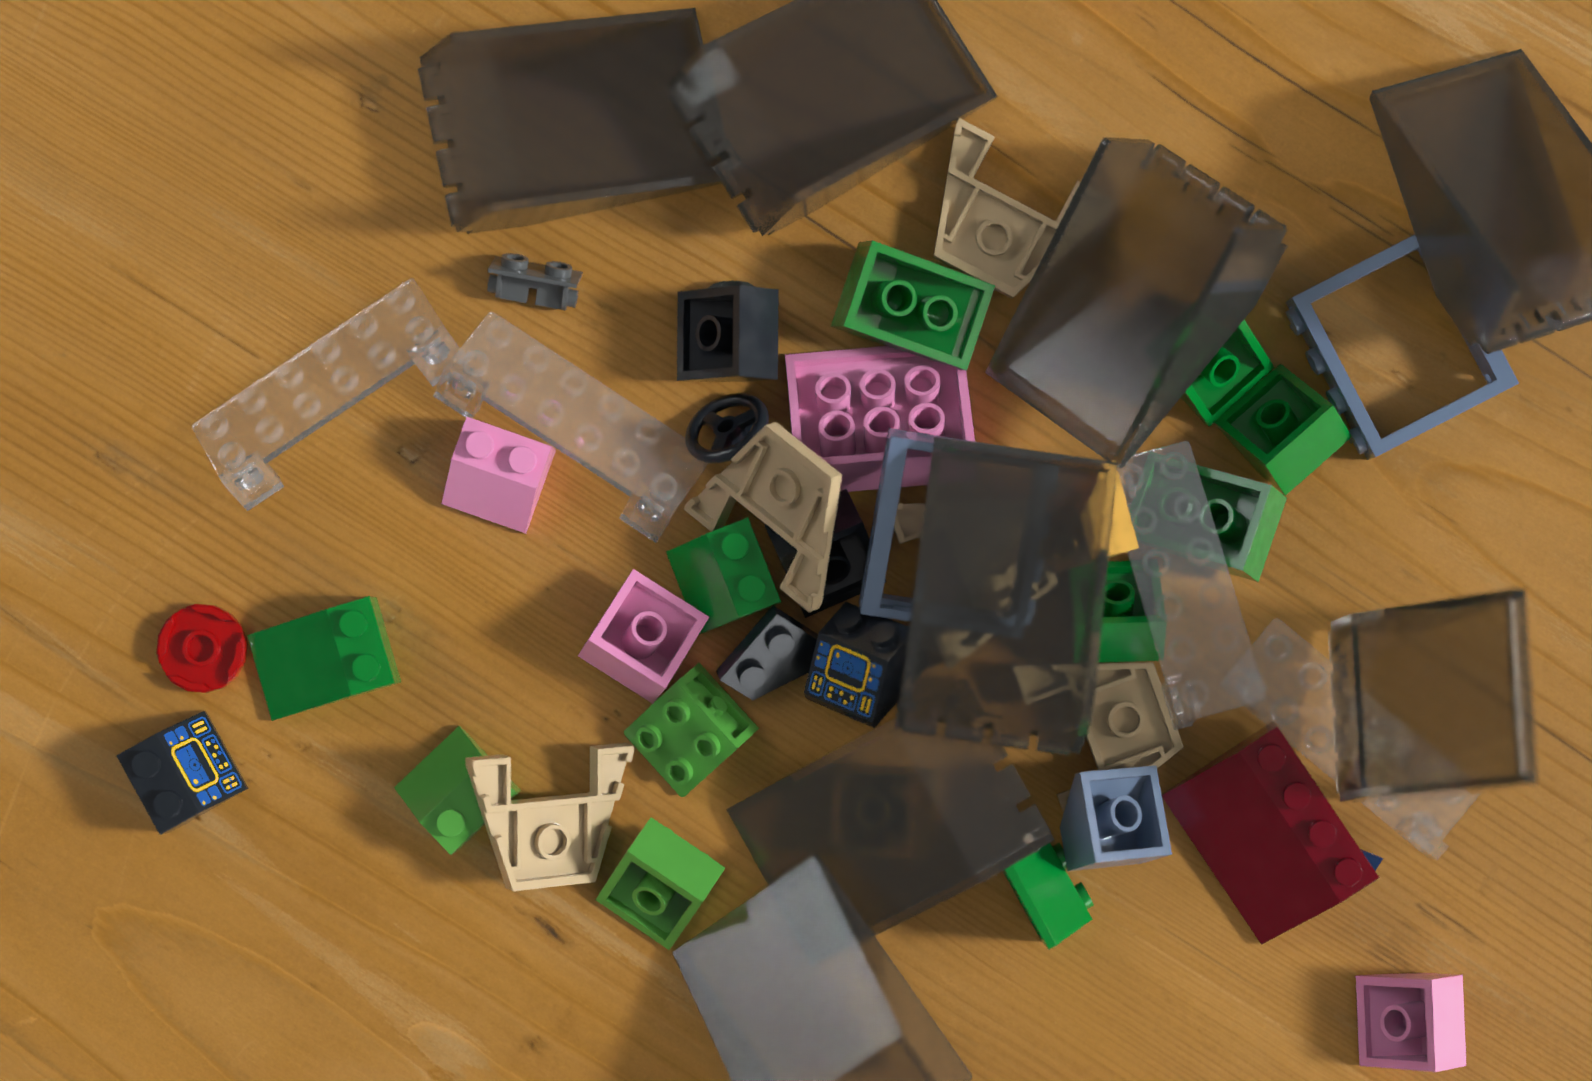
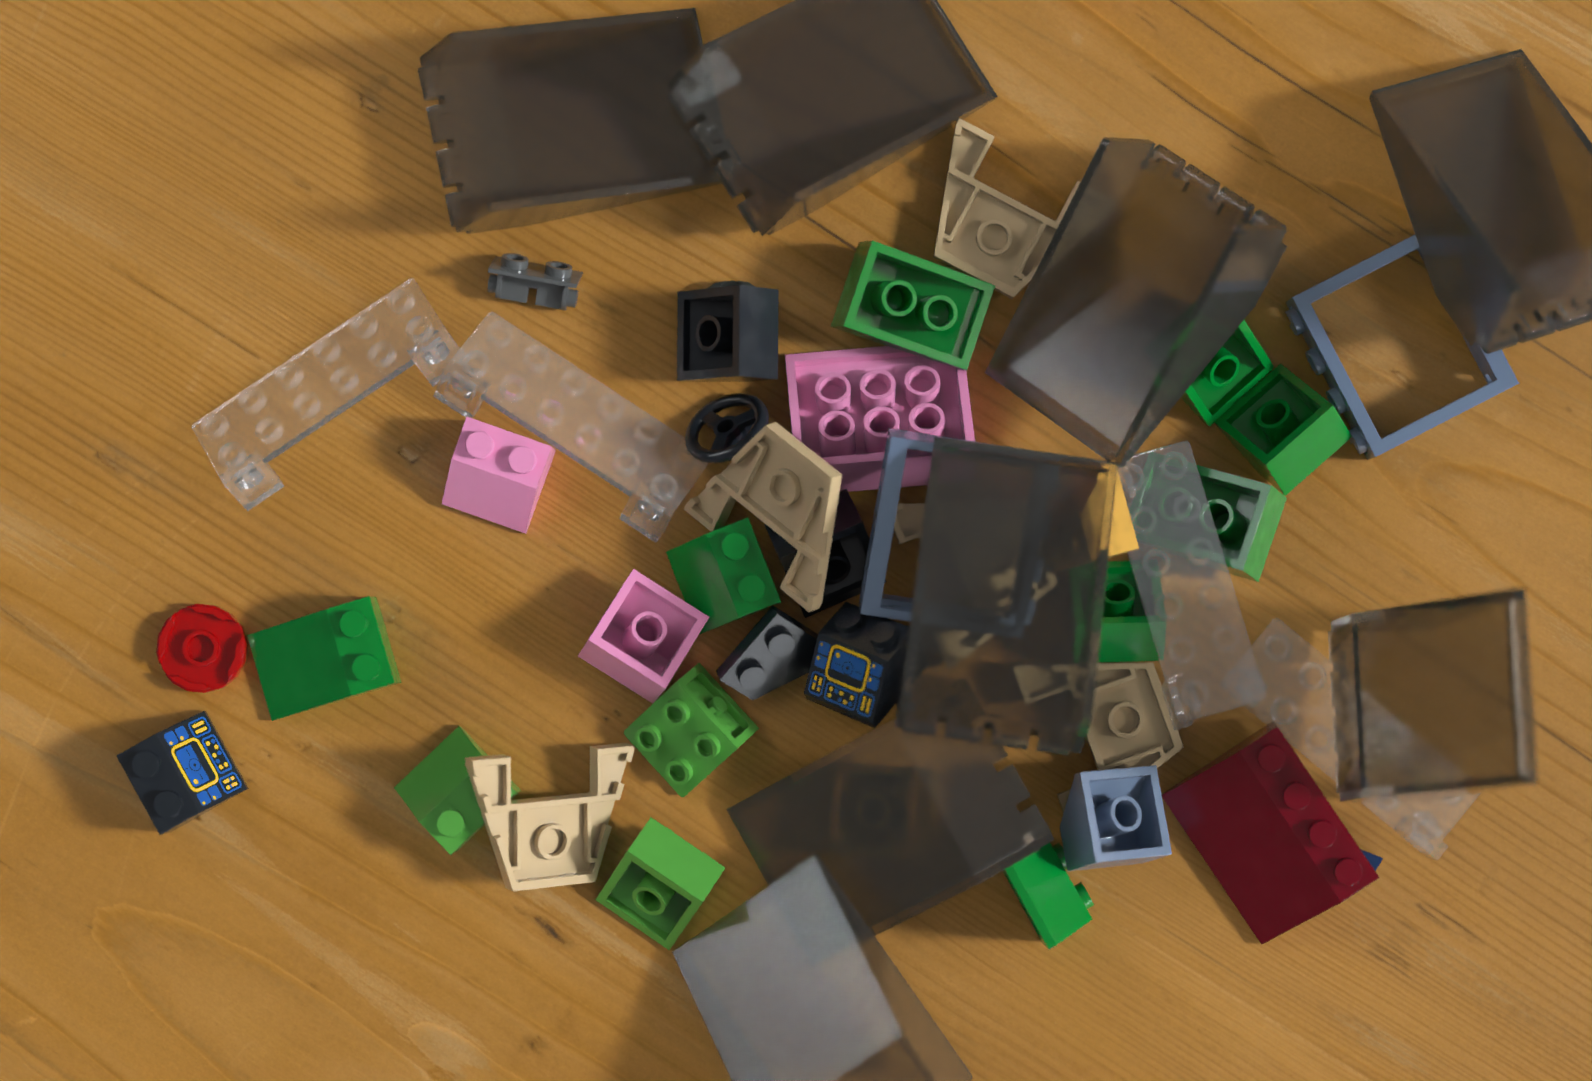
bright pink slope [1356,973,1466,1072] -> none

